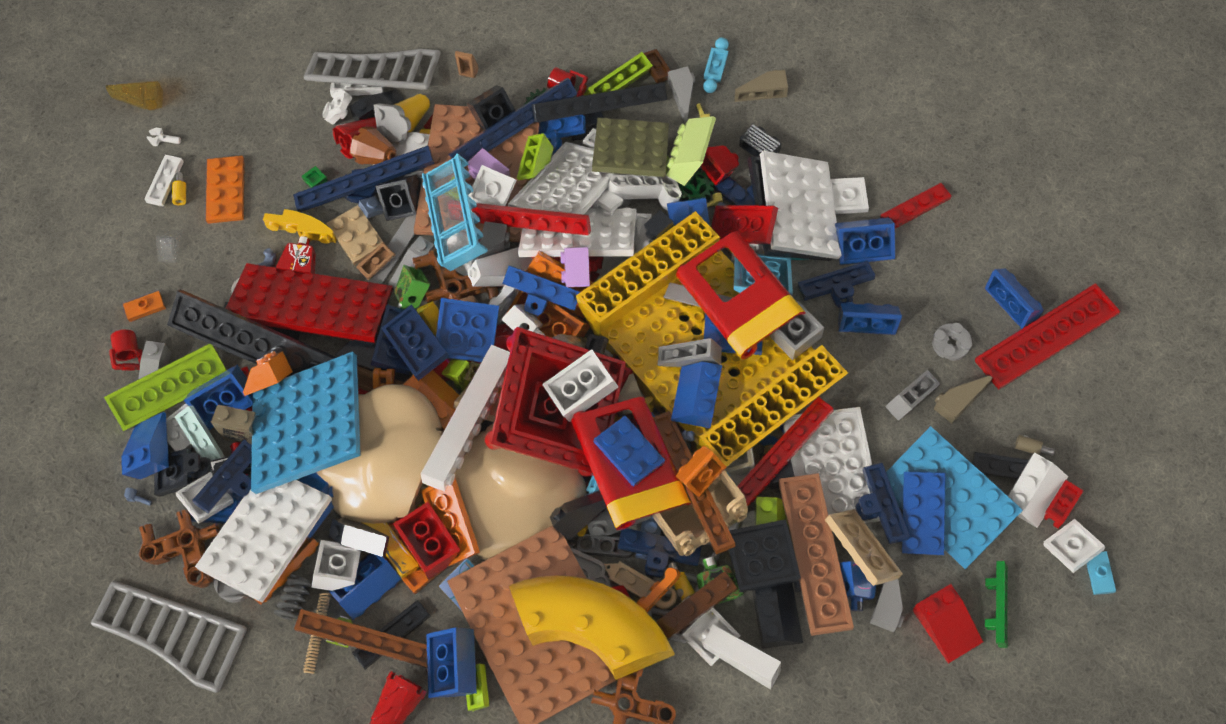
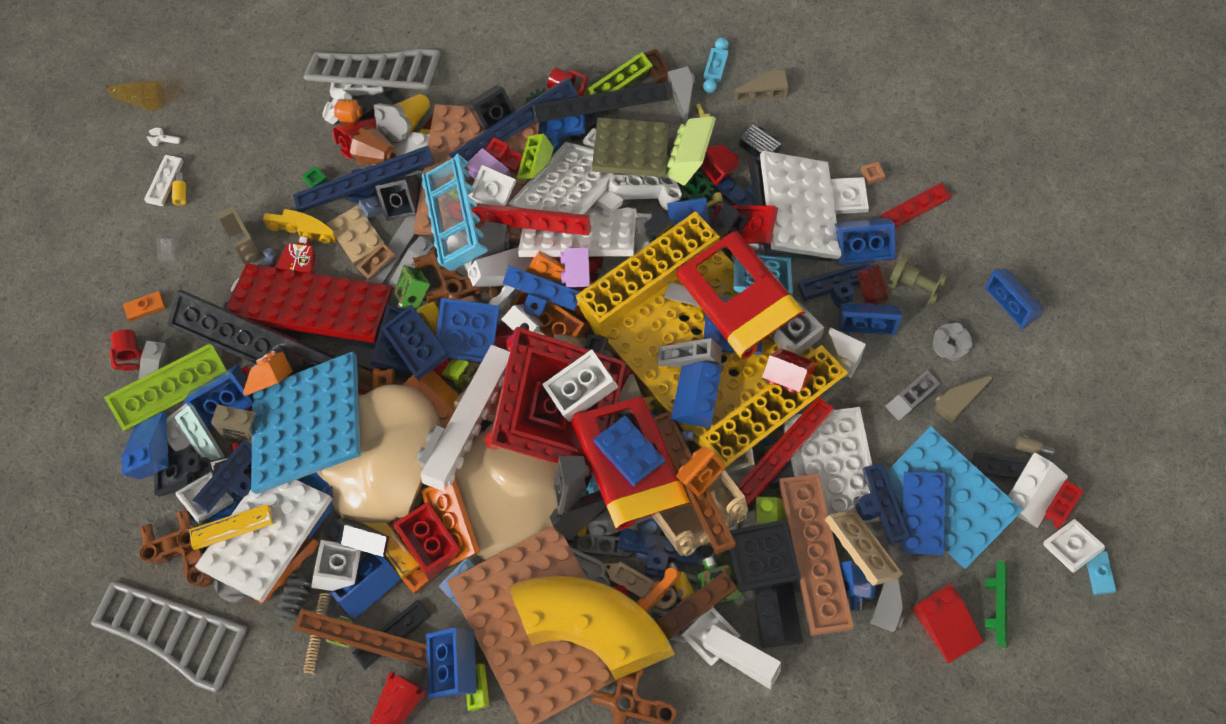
sand blue hand [124,488,152,506] -> none
orange plate [206,156,244,224] -> none
medium nougat slope [455,51,479,78] -> none
red plate [974,283,1121,390] -> none
none -> yellow tile [189,504,273,550]
none -> dark tan panel [217,206,260,264]
none -> orange head [334,99,362,123]
none -> light grey plate [417,425,444,468]
none -> red slope [485,137,523,174]
none -> dark grey slope [553,456,589,515]
none -> black brick [710,203,750,249]
none -> slope [763,348,818,393]
none -> white slope [824,327,866,378]
none -> clear red slope [857,264,888,305]
none -> nougat plate [861,162,885,185]
none -> olive piece [888,252,948,305]

